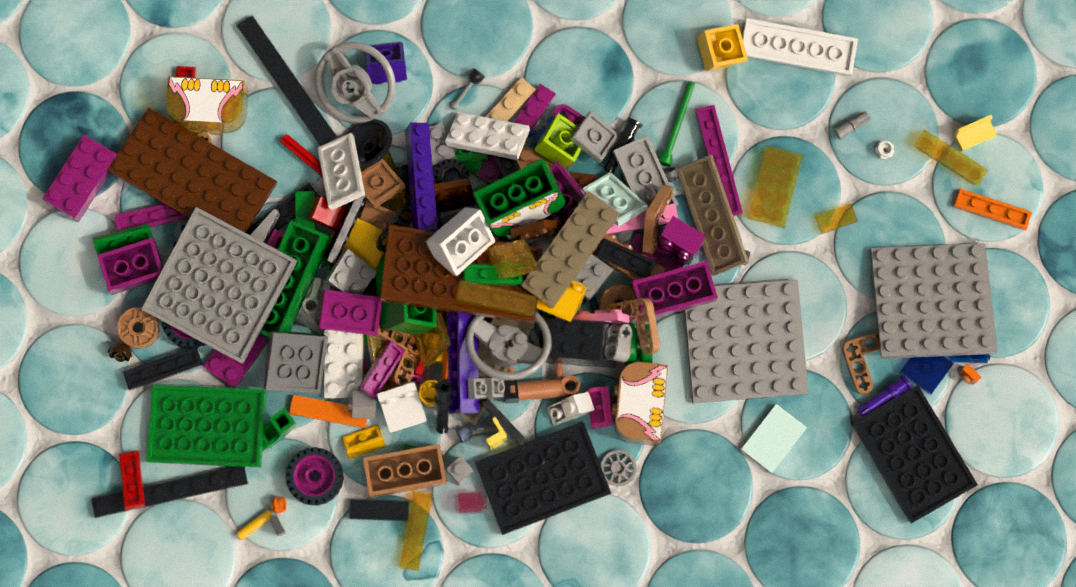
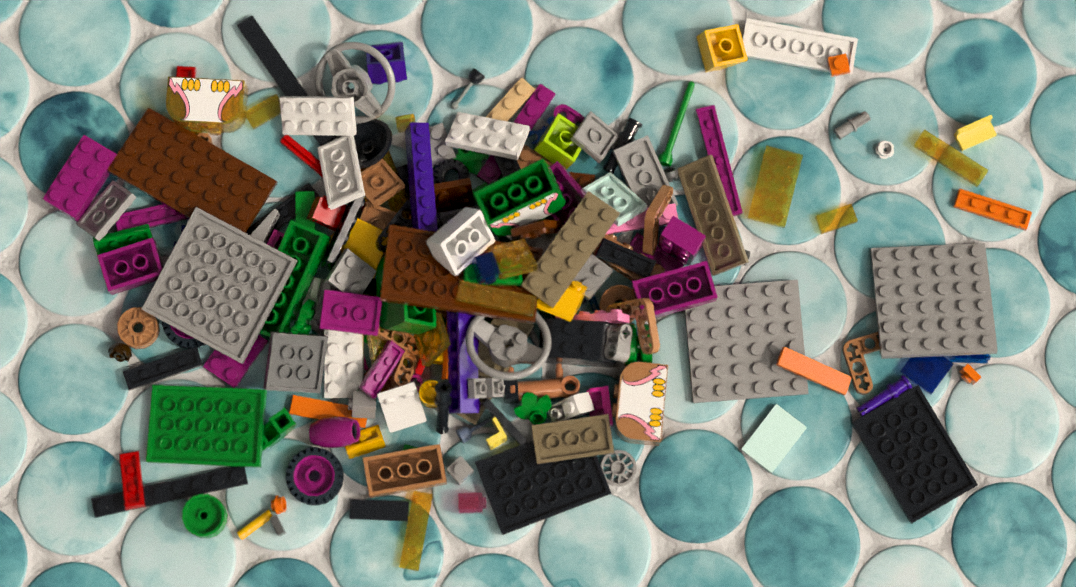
none -> light grey plate [76,180,136,241]
none -> green wheel [182,494,228,539]
none -> clear yellow tile [244,94,281,130]
none -> white plate [279,96,357,136]
none -> green plate [291,299,316,334]
none -> magenta piece [309,416,360,448]
none -> clear yellow tile [395,114,415,133]
none -> clear blue brick [471,252,500,285]
none -> green plate [514,392,551,425]
none -> dark tan plate [531,414,614,464]
none -> orange tile [776,347,852,395]
none -> orange plate [827,54,851,77]

